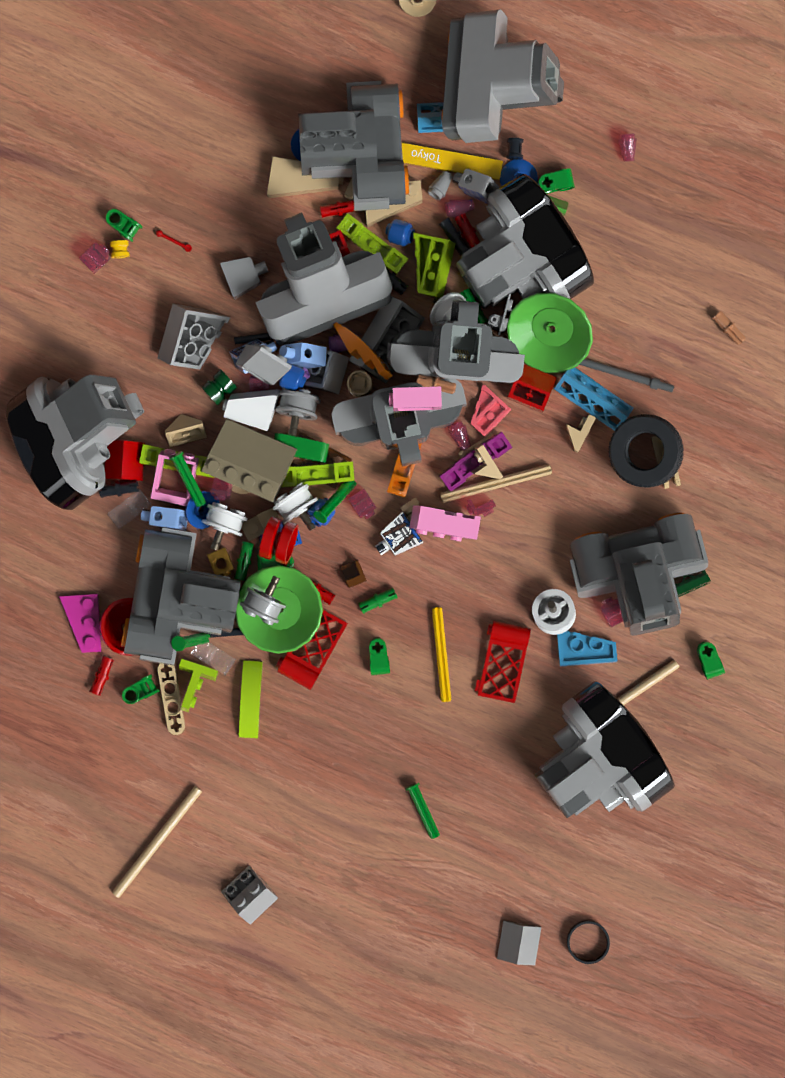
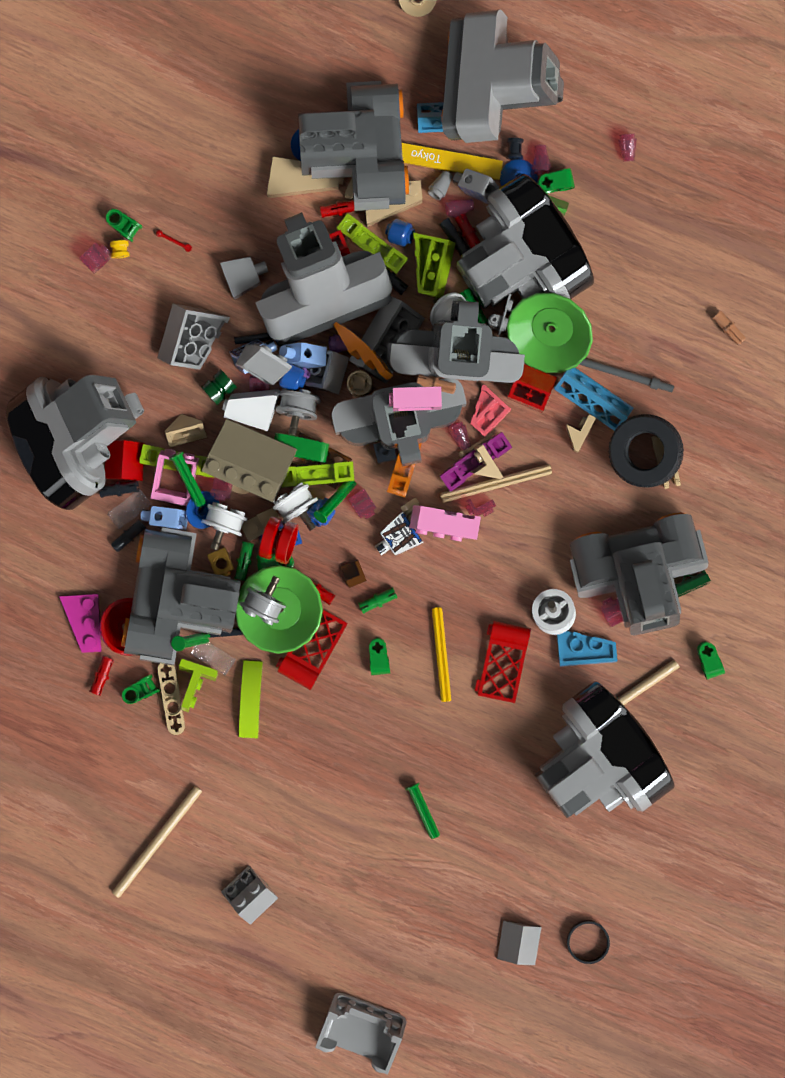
none -> black axle [111,519,146,552]
none -> light grey windscreen [315,993,407,1075]
none -> black brick [373,443,397,464]
none -> clear pink cone [532,145,551,175]

